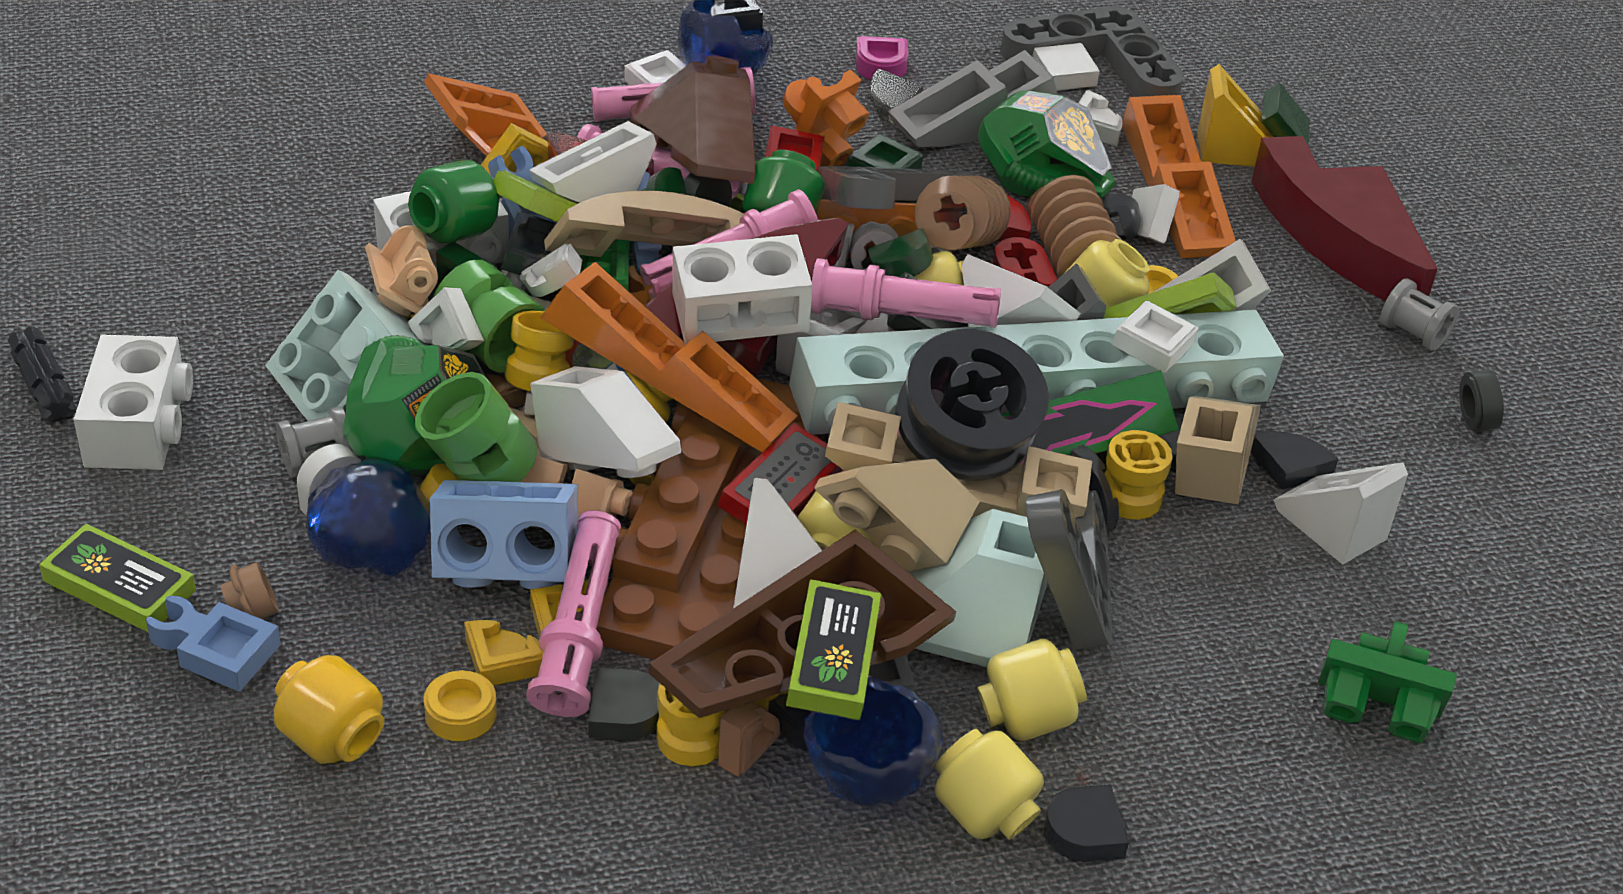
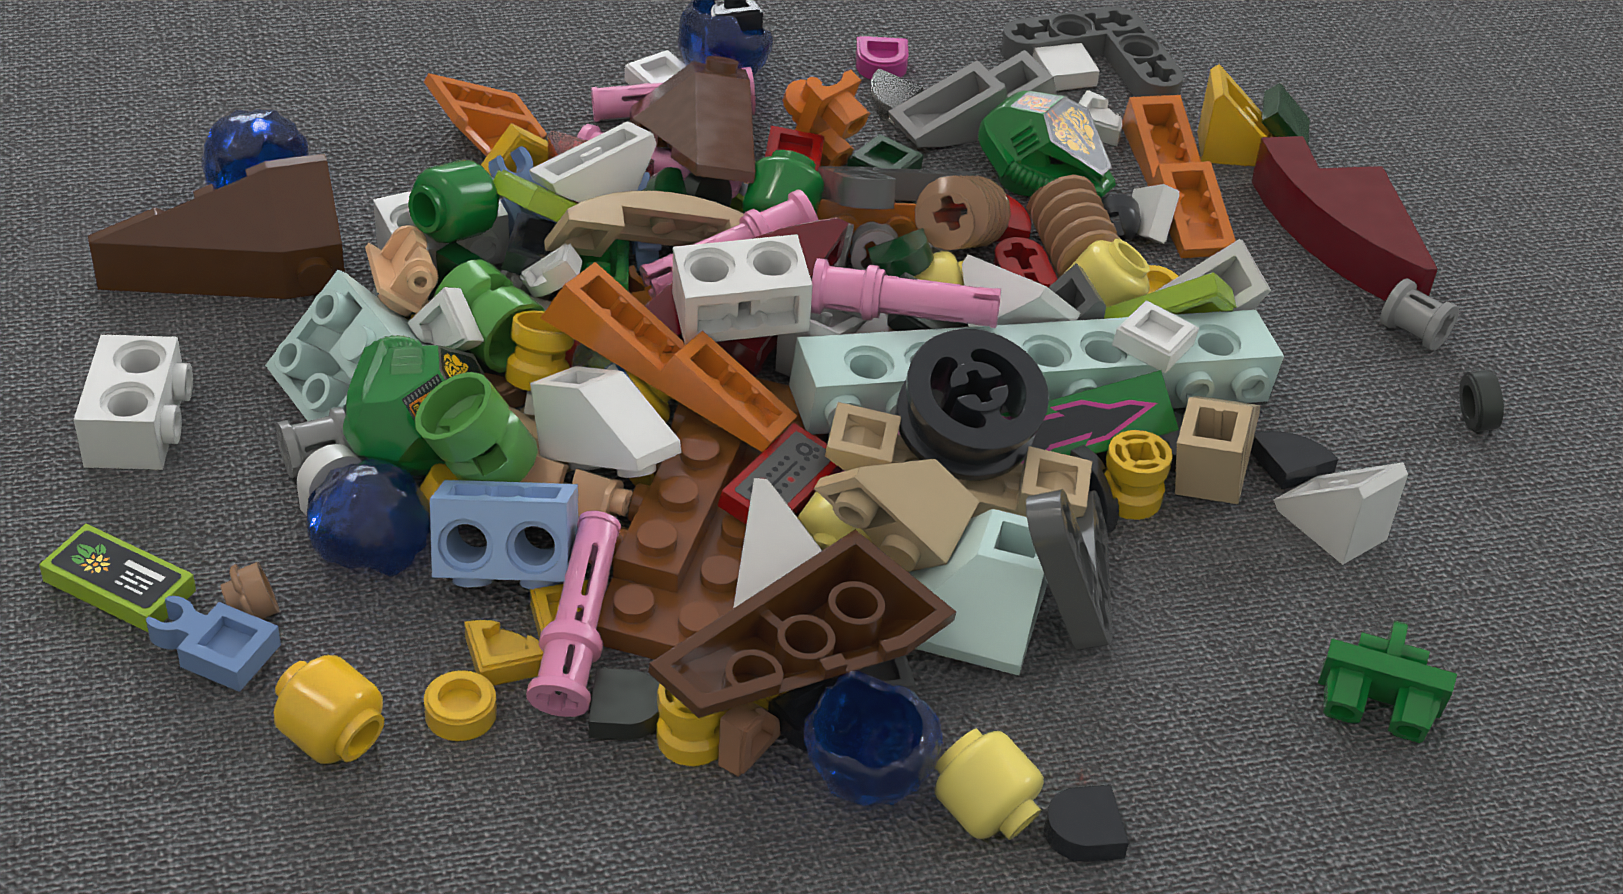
black axle [8,326,76,422] -> none
tile [786,579,881,720] -> none
light yellow head [977,639,1087,742] -> none
none -> reddish brown wedge [88,153,345,299]
none -> clear blue hair [201,109,309,190]

